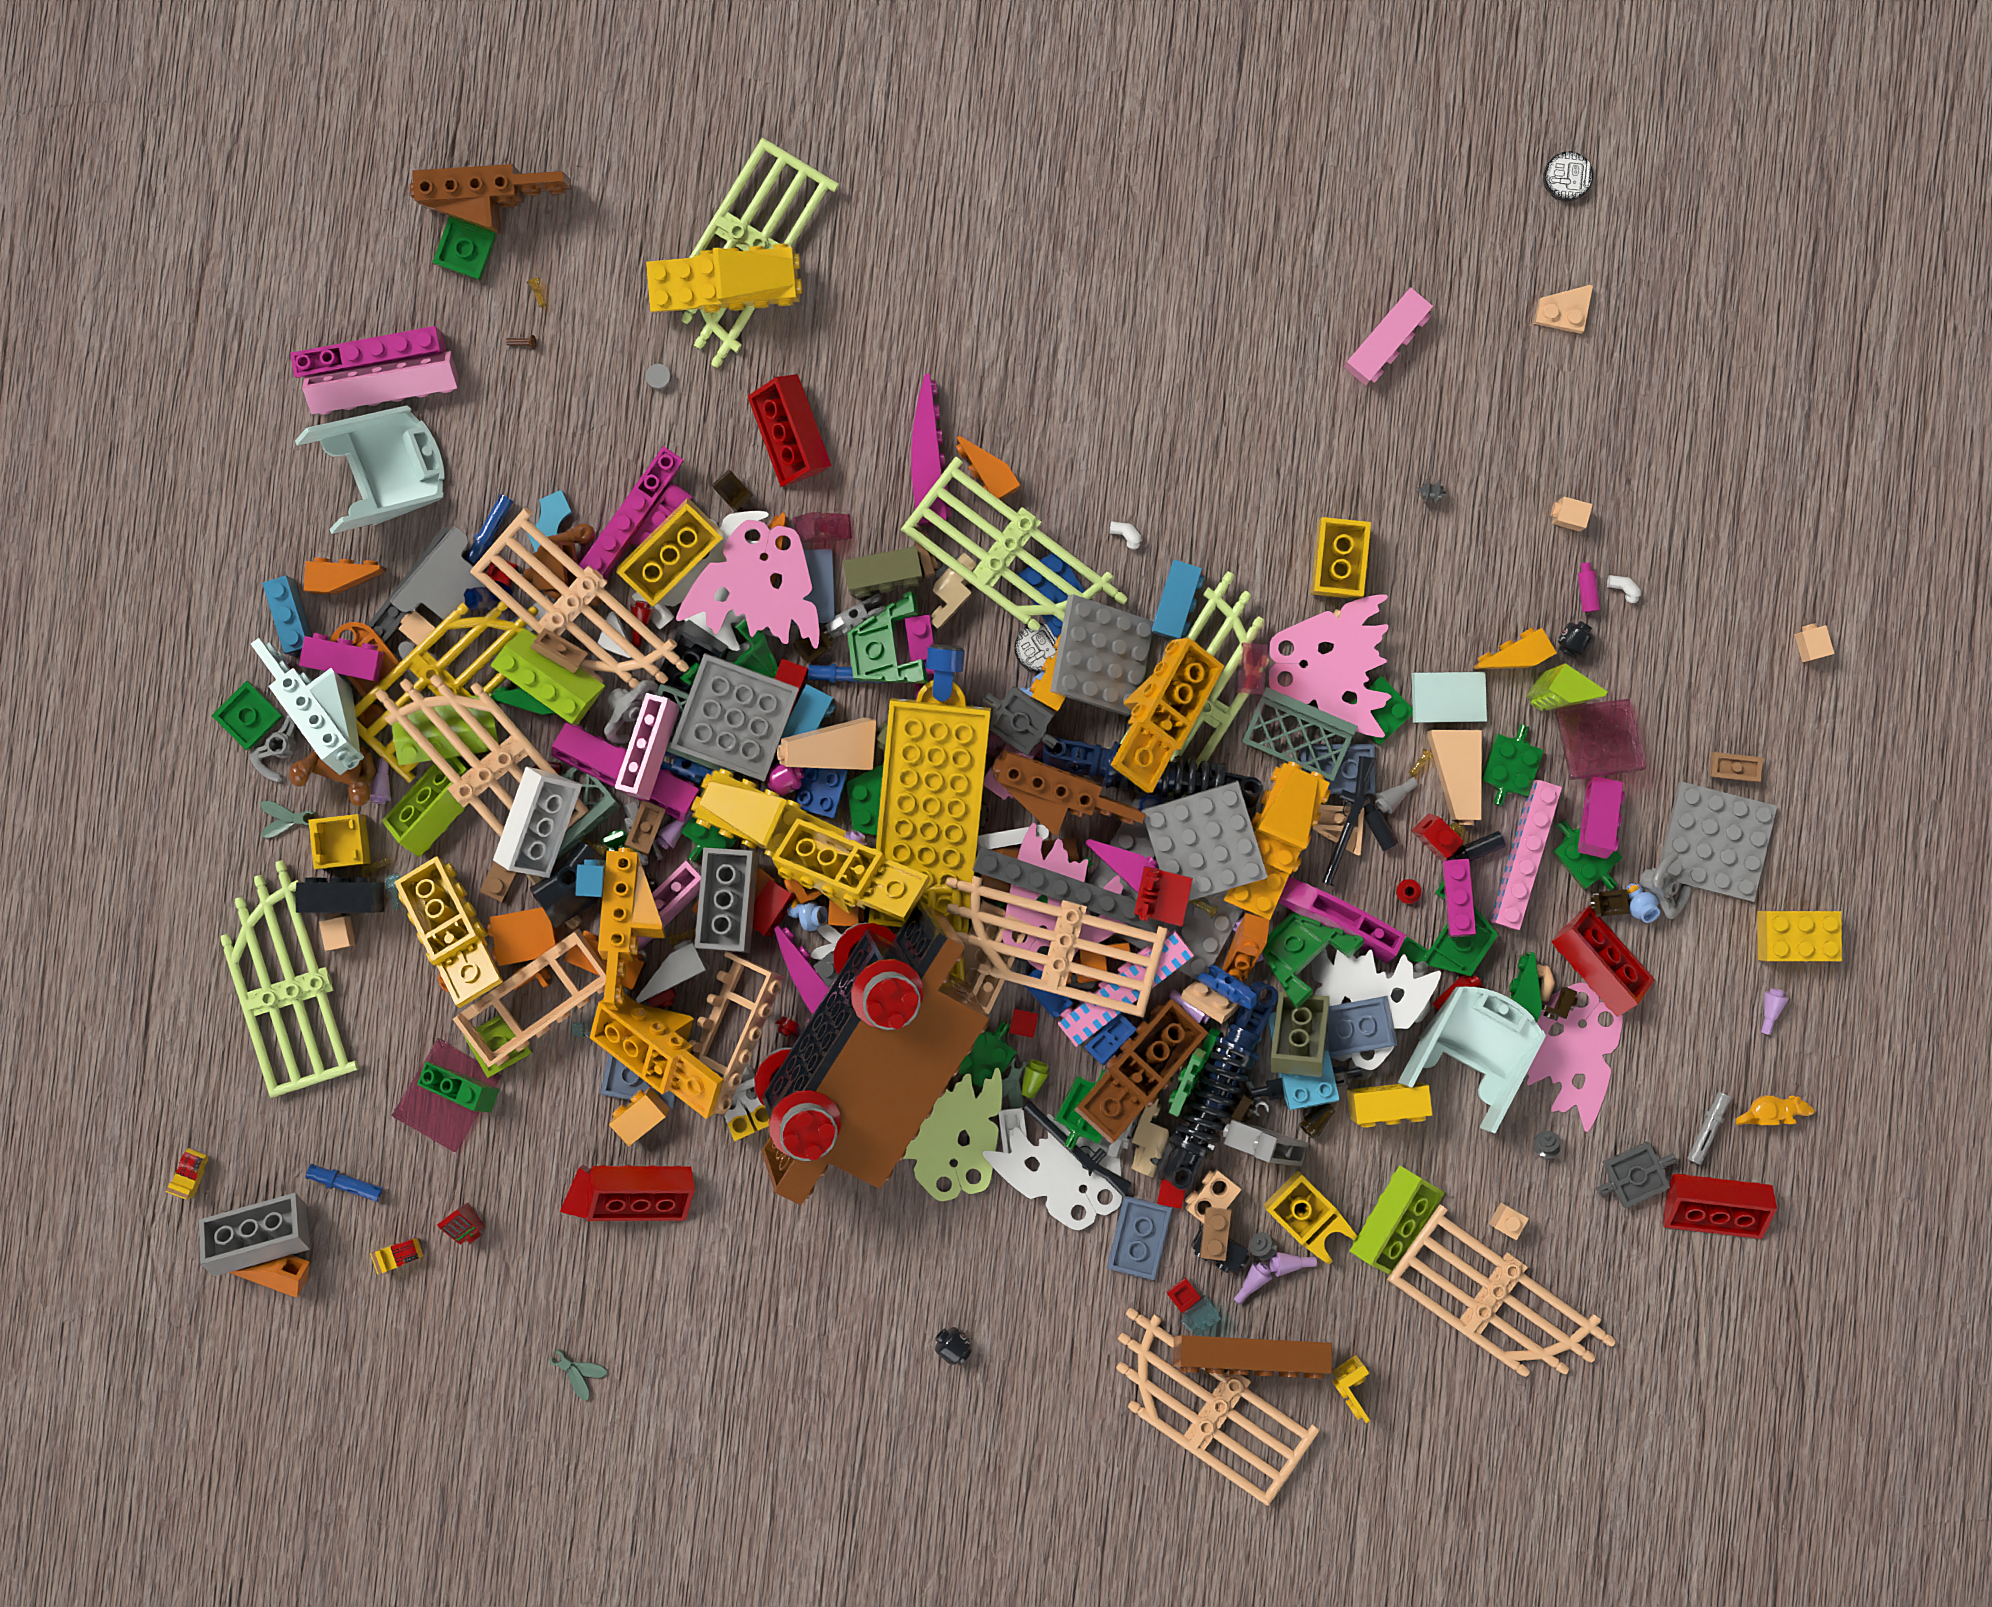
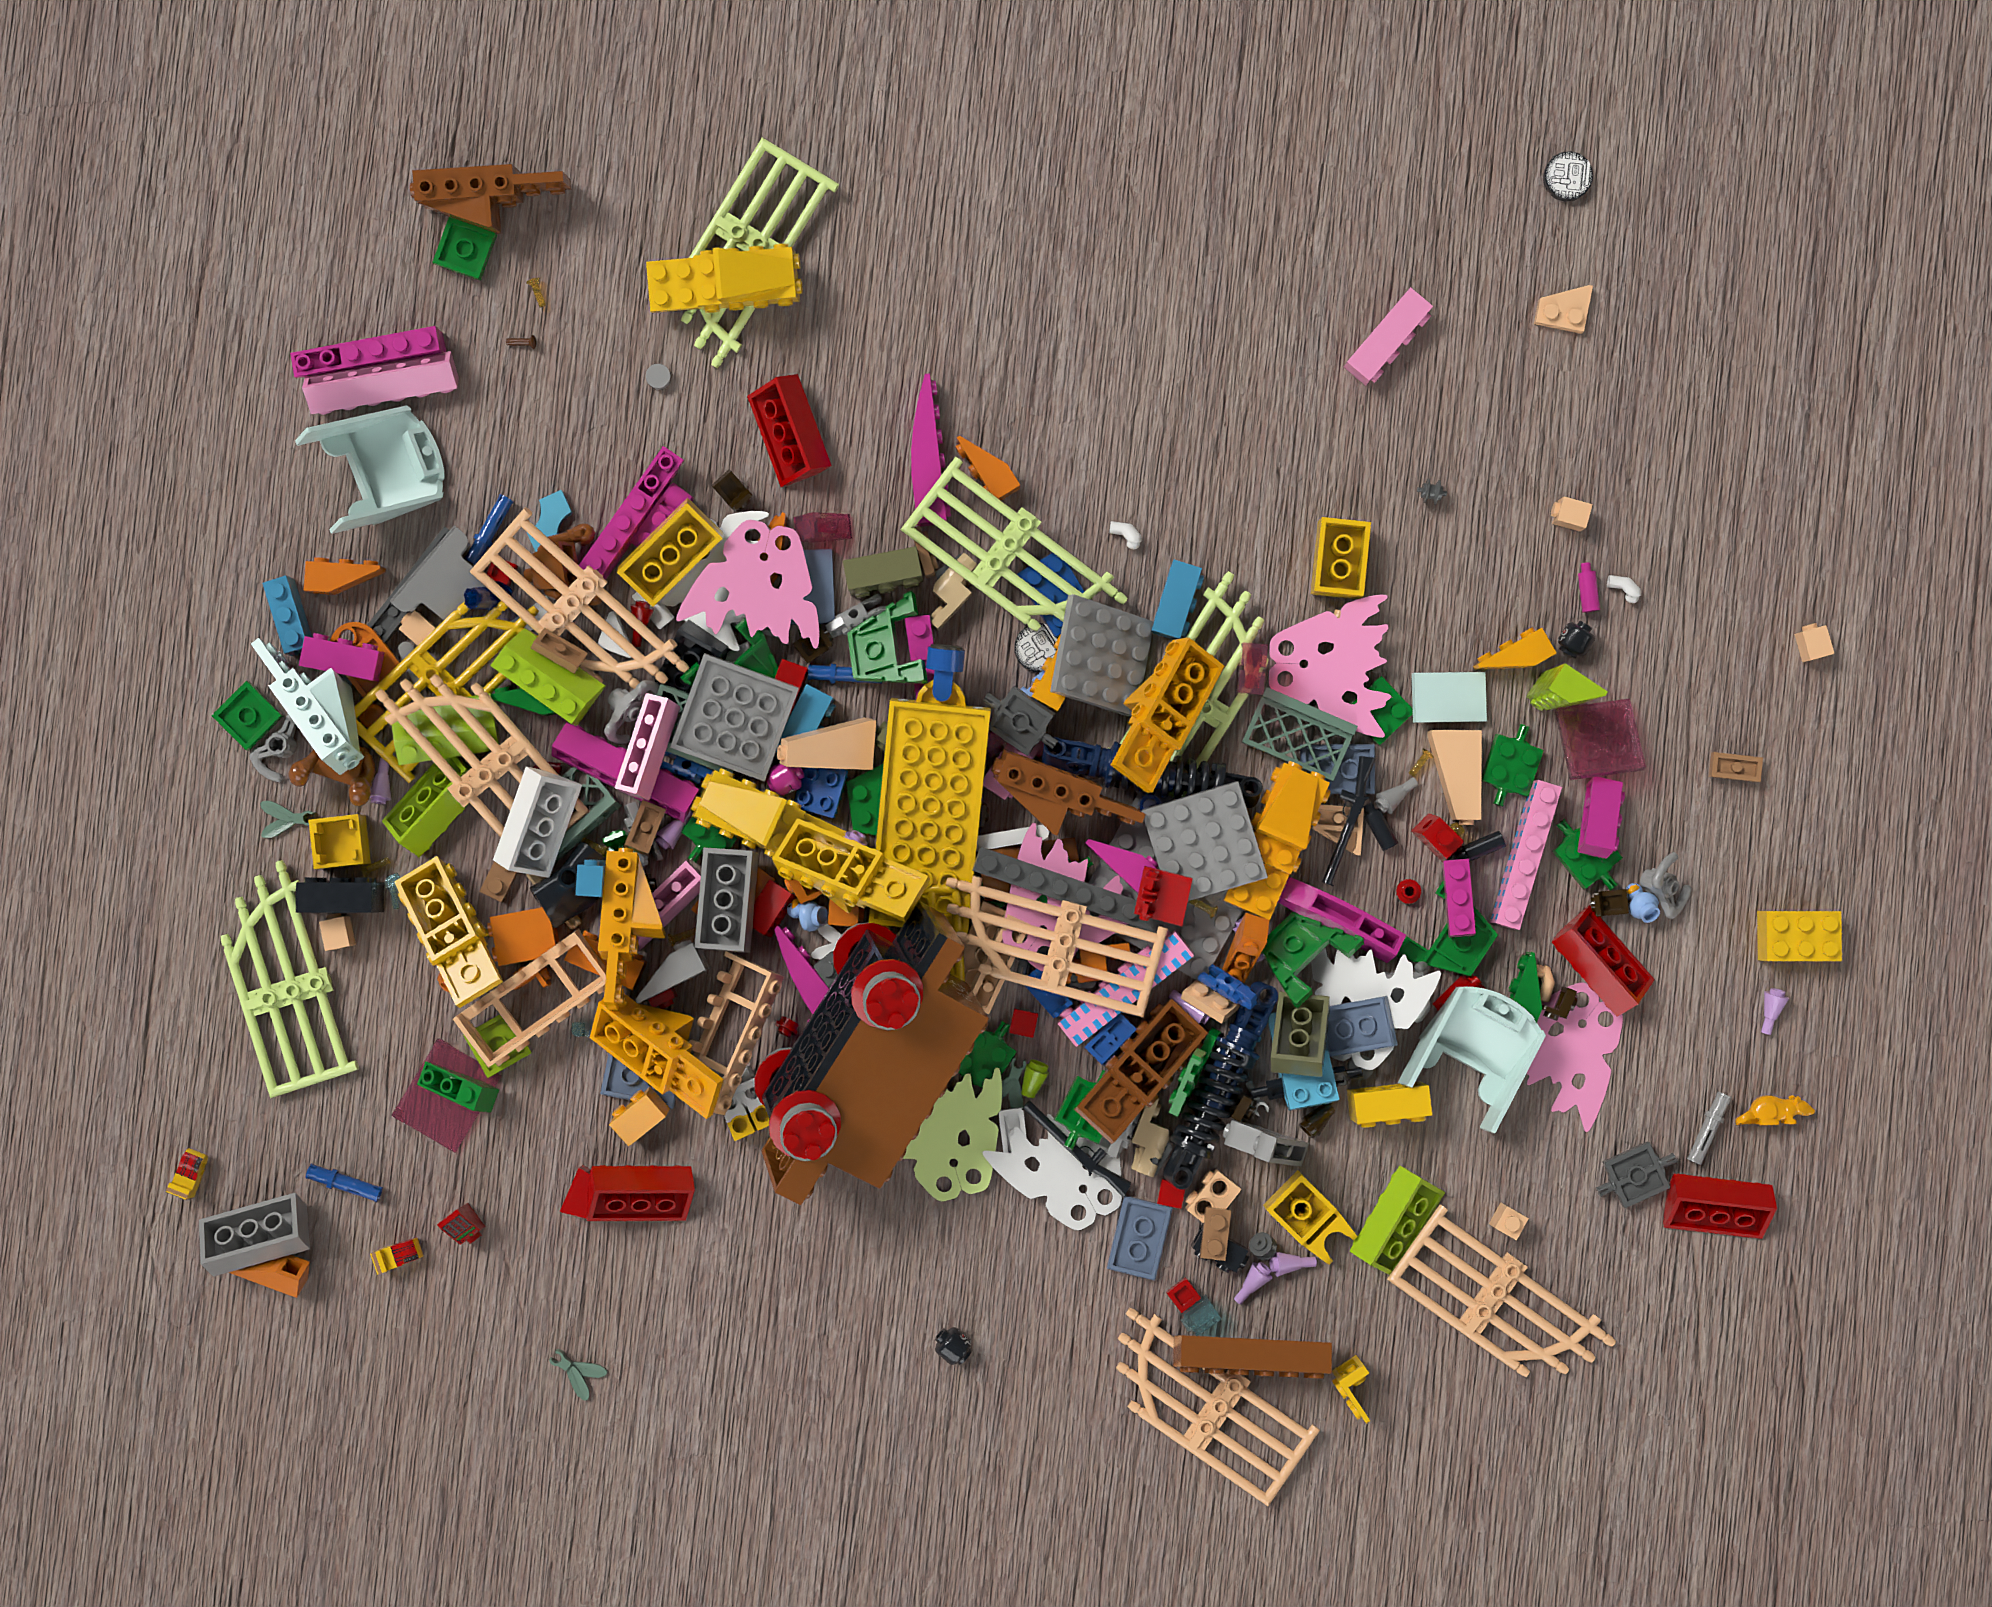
dark grey wheel [1535,1131,1560,1158] -> none
light grey plate [1658,782,1777,902] -> none

